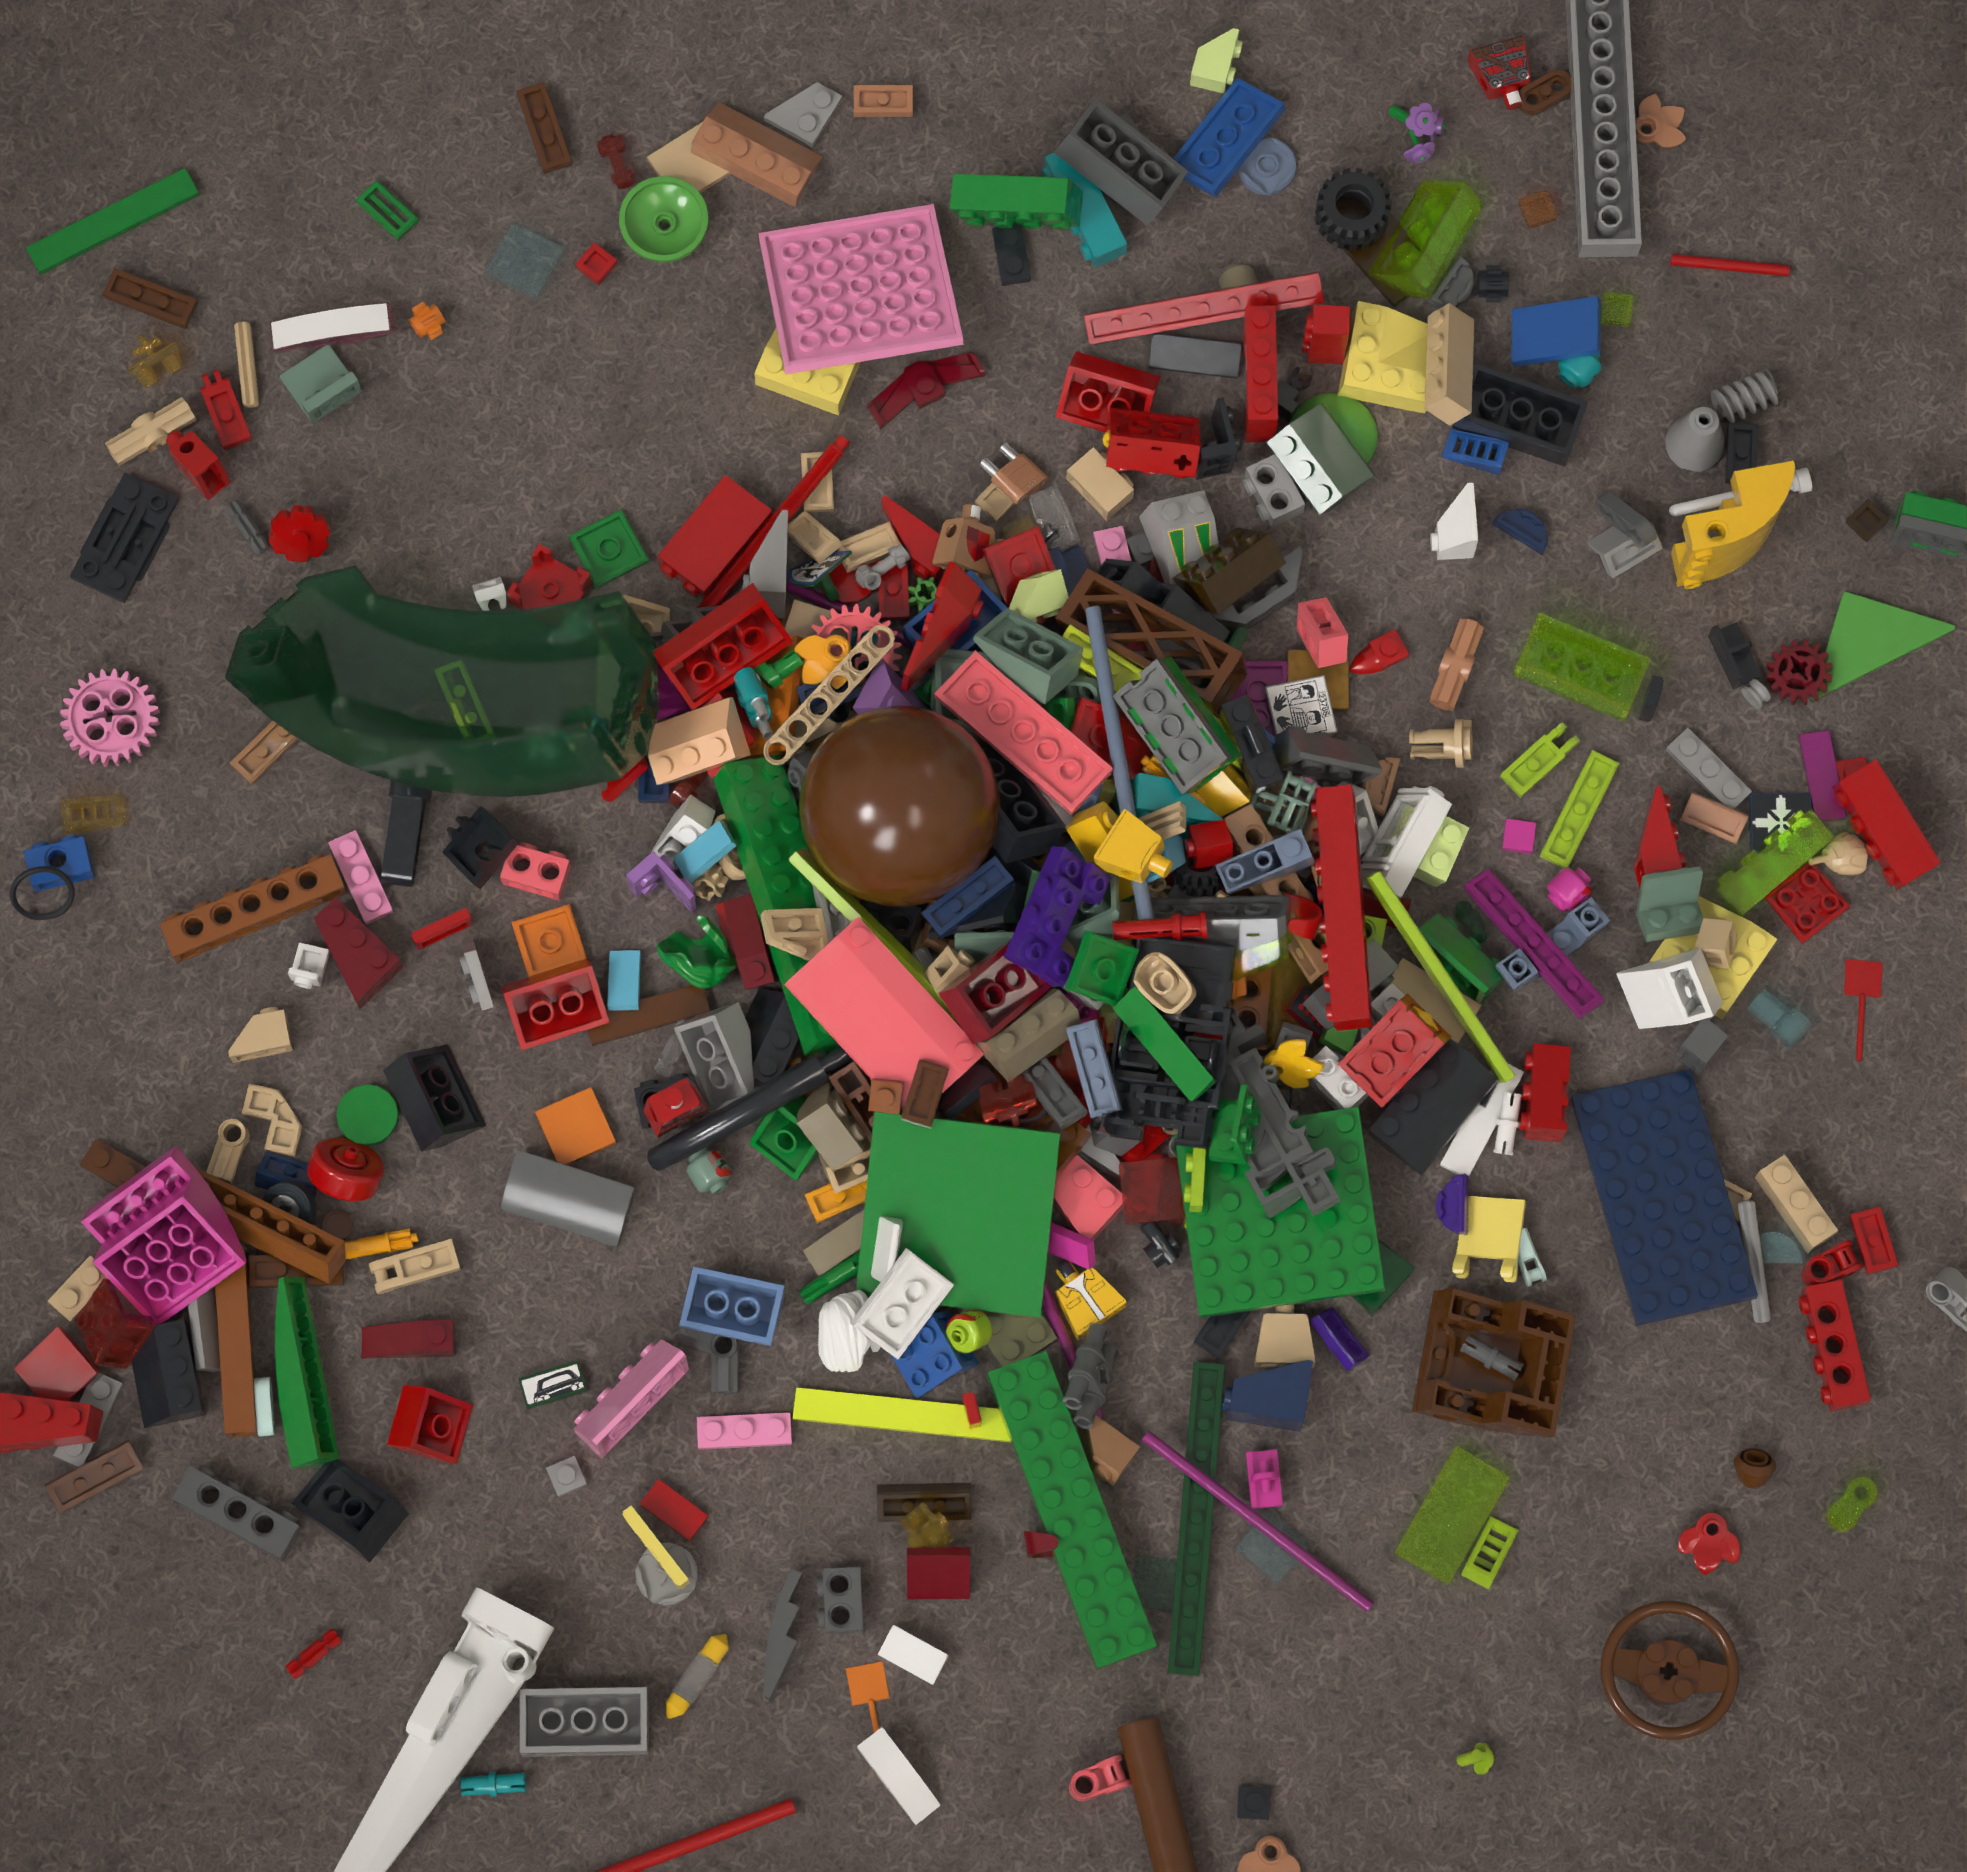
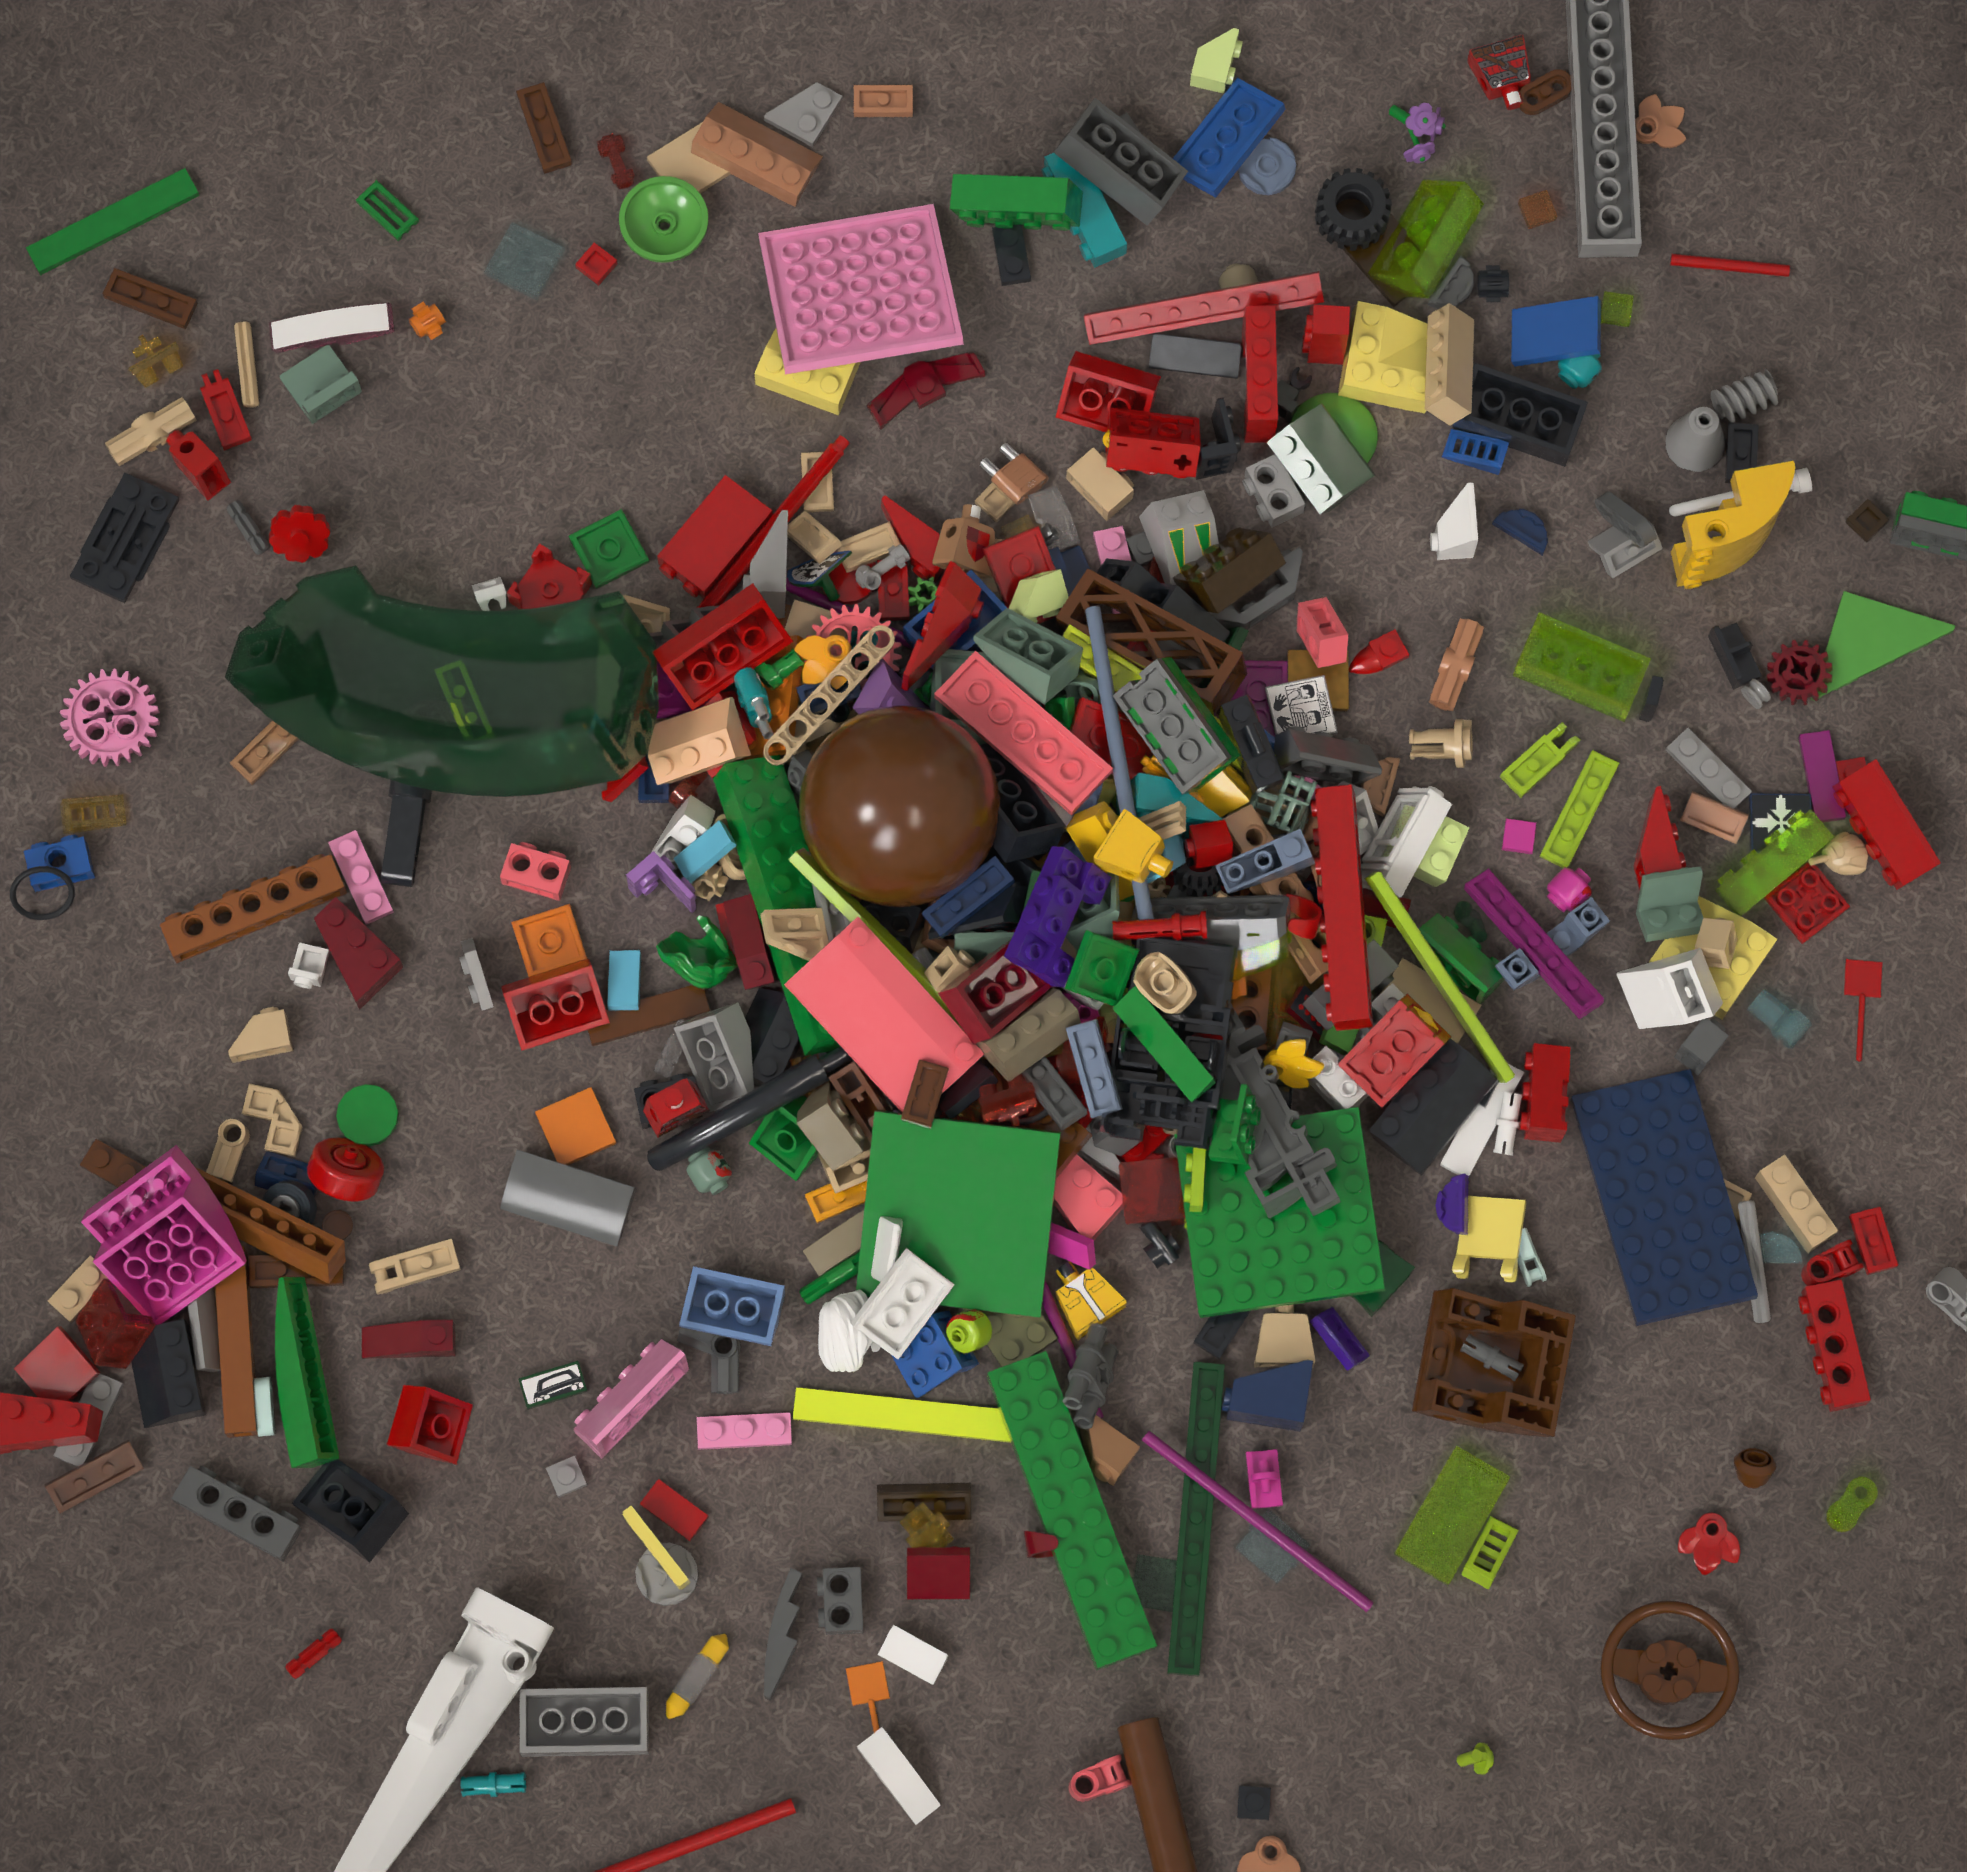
light orange piece [345,1228,419,1259] -> none
black slope [383,1044,486,1152] -> none
red tile [411,908,473,950] -> none
black piece [442,806,520,889] -> none
dark orange plate [868,1078,904,1114] -> none
red tile [962,1392,982,1429] -> none

